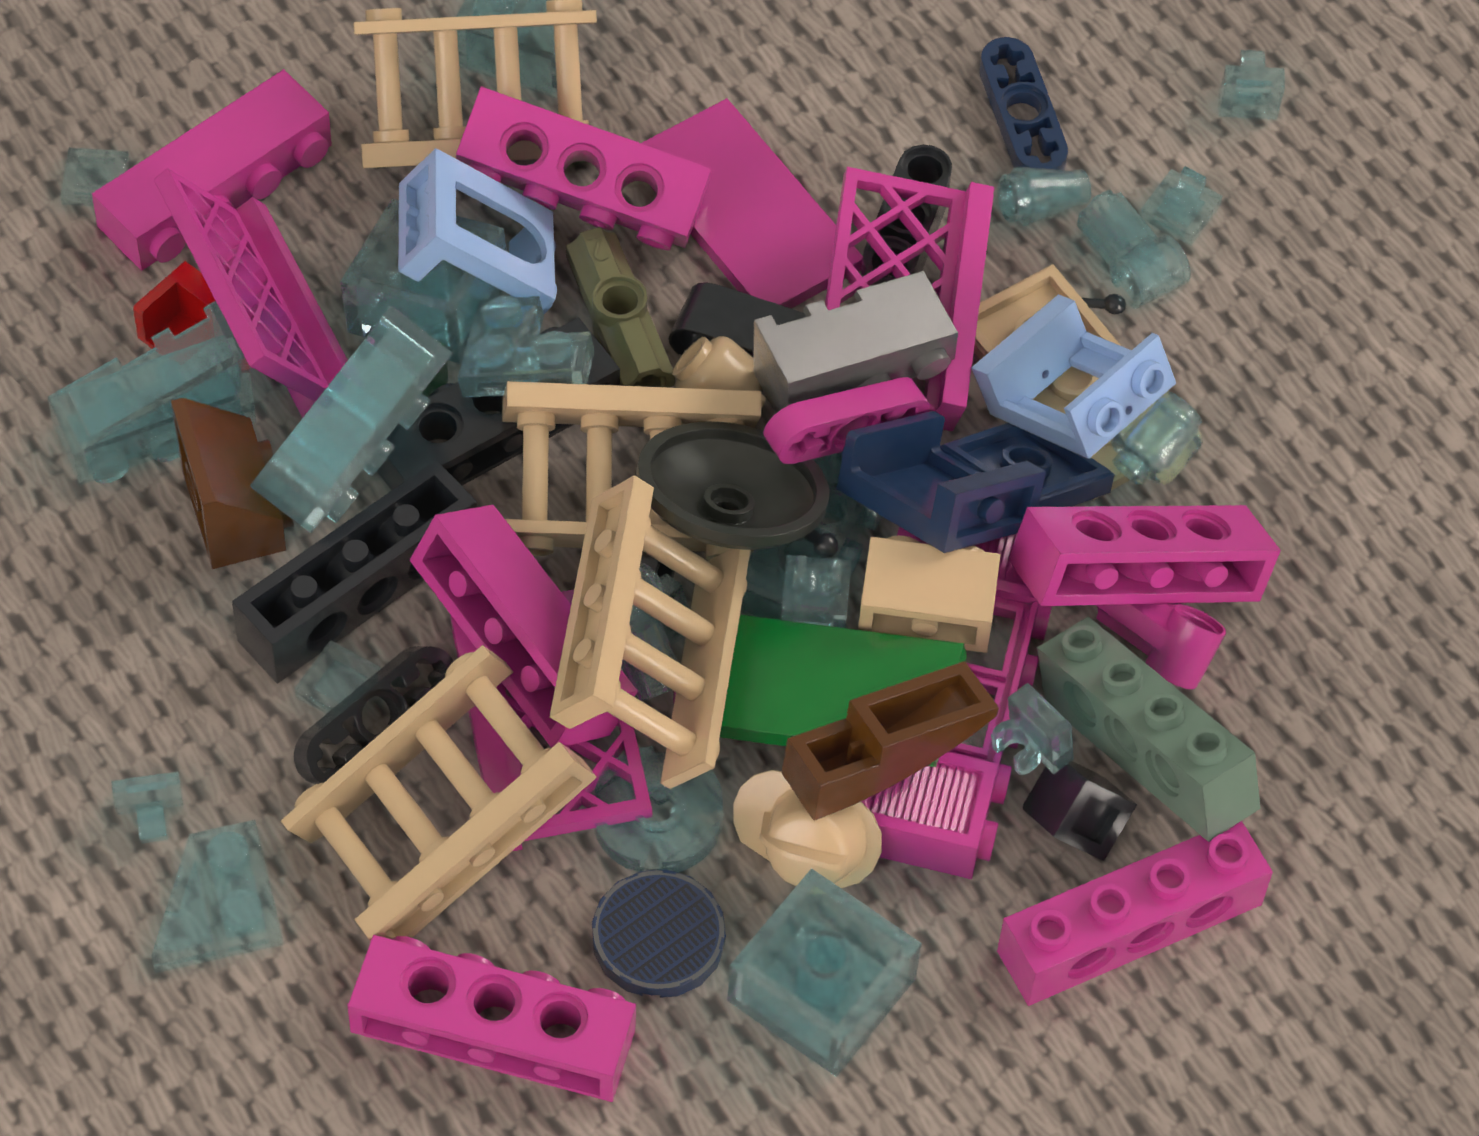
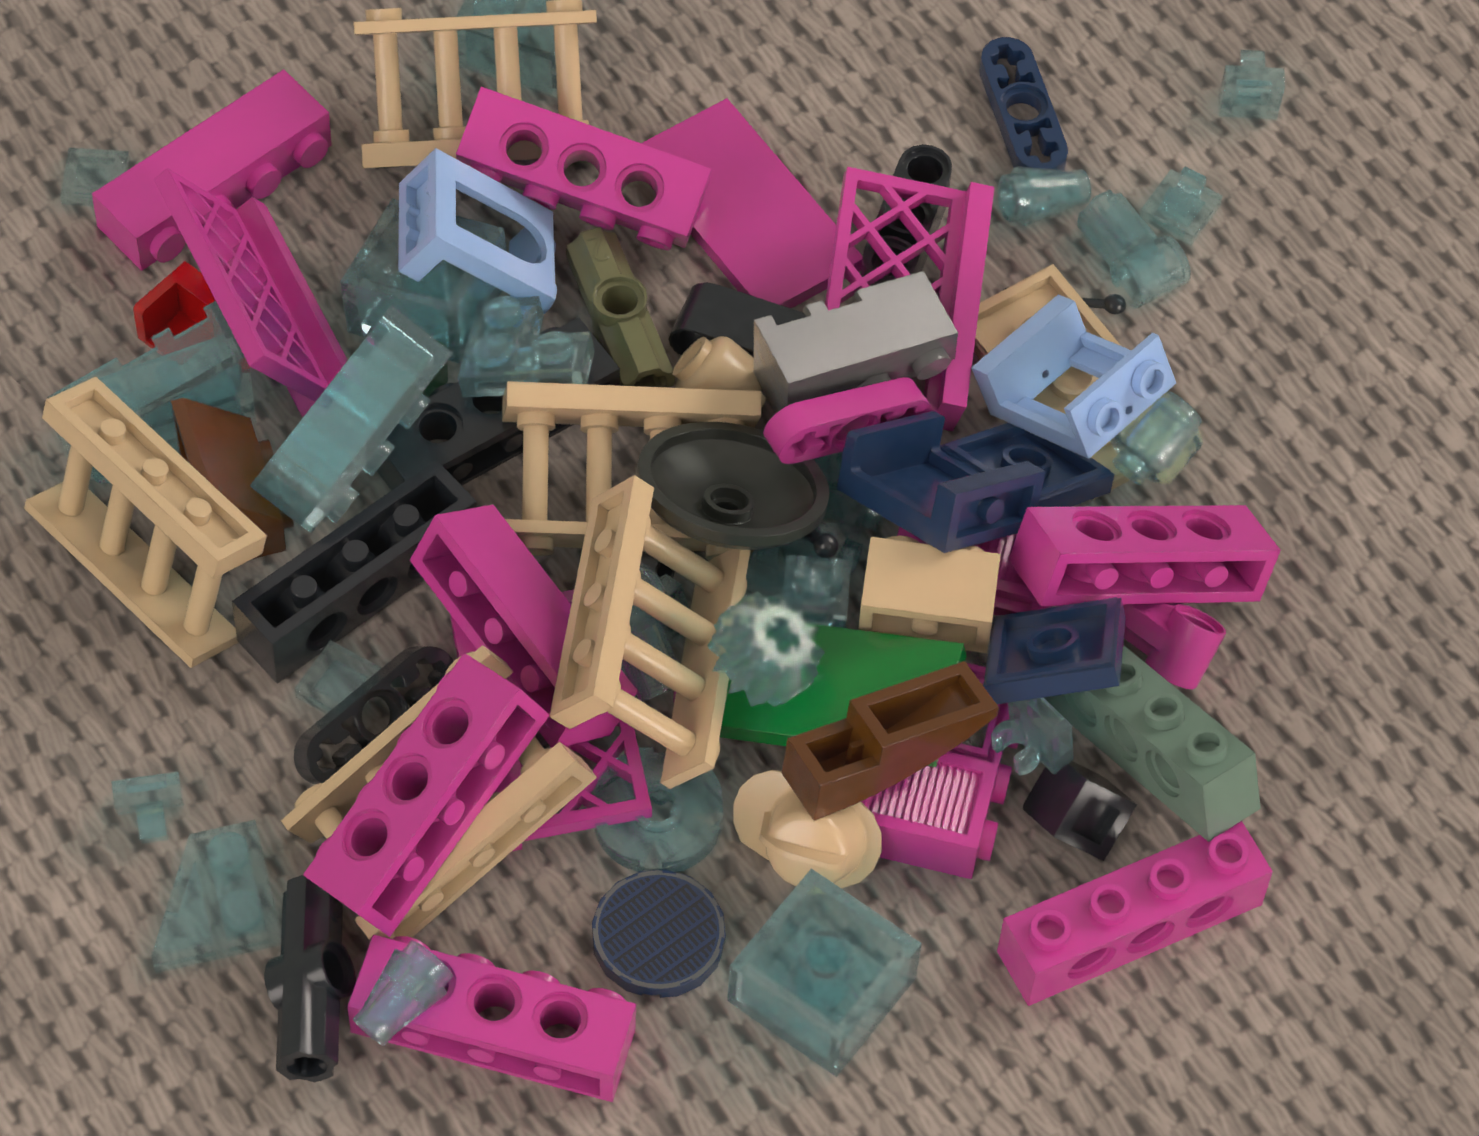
none -> tan fence [24,376,267,668]
none -> black piece [264,875,356,1083]
none -> dark pink brick [303,653,550,937]
none -> clear light blue cone [353,940,453,1046]
none -> clear light blue gear [707,591,825,707]
none -> dark blue tile [983,597,1126,704]

